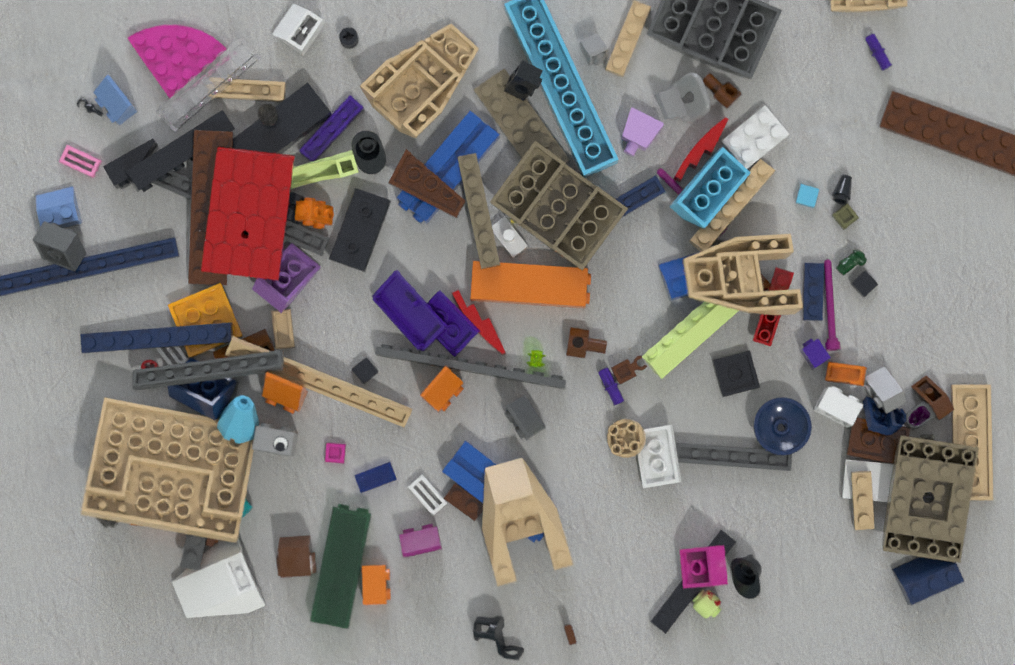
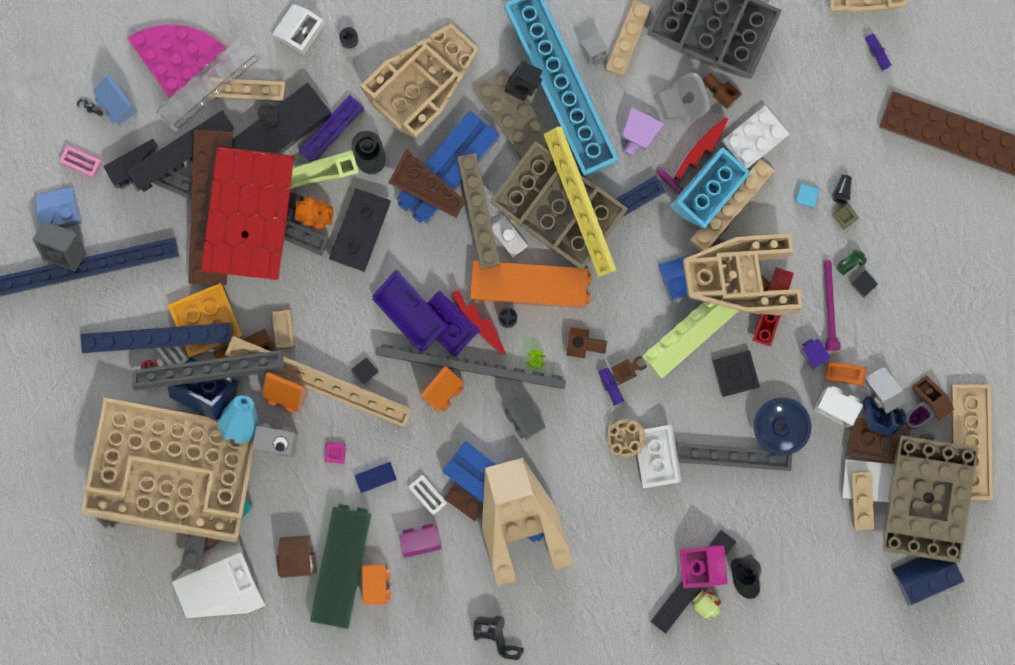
medium lavender slope [252,243,321,313] -> none
reddish brown tile [564,624,577,645] -> none
dark blue plate [803,263,824,321] -> none
none -> black wheel [498,308,518,328]
none -> light yellow plate [544,126,616,277]

